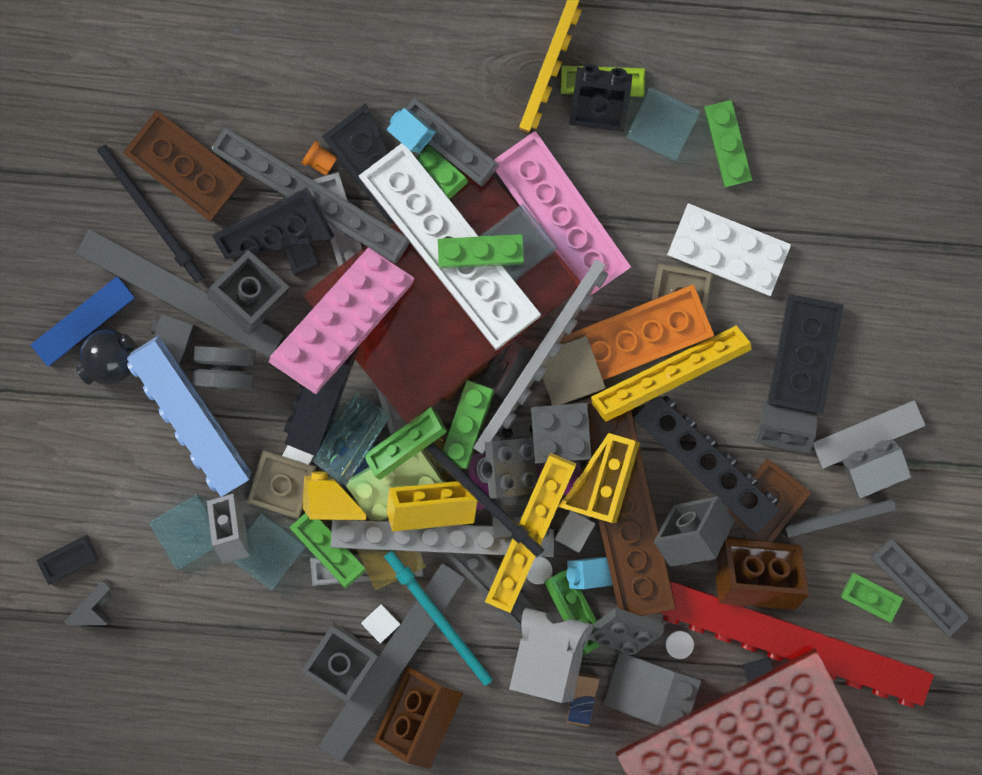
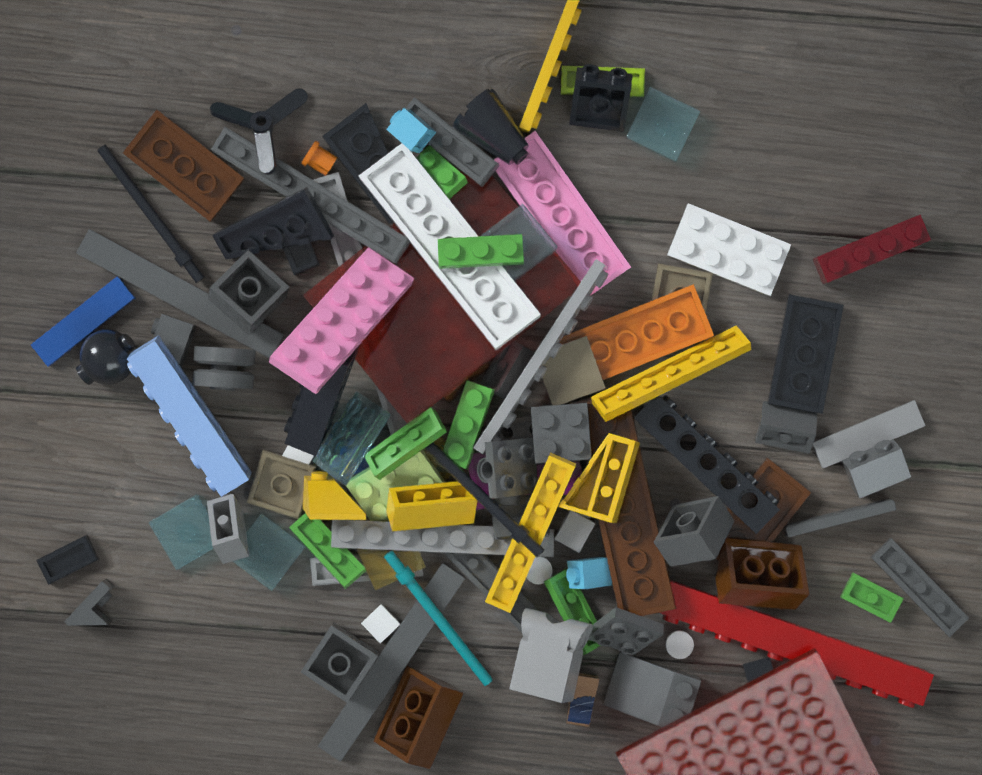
bright green plate [704,100,752,188] -> none
none -> black piece [210,88,308,175]
none -> black cone [453,88,529,165]
none -> dark red brick [813,214,931,284]

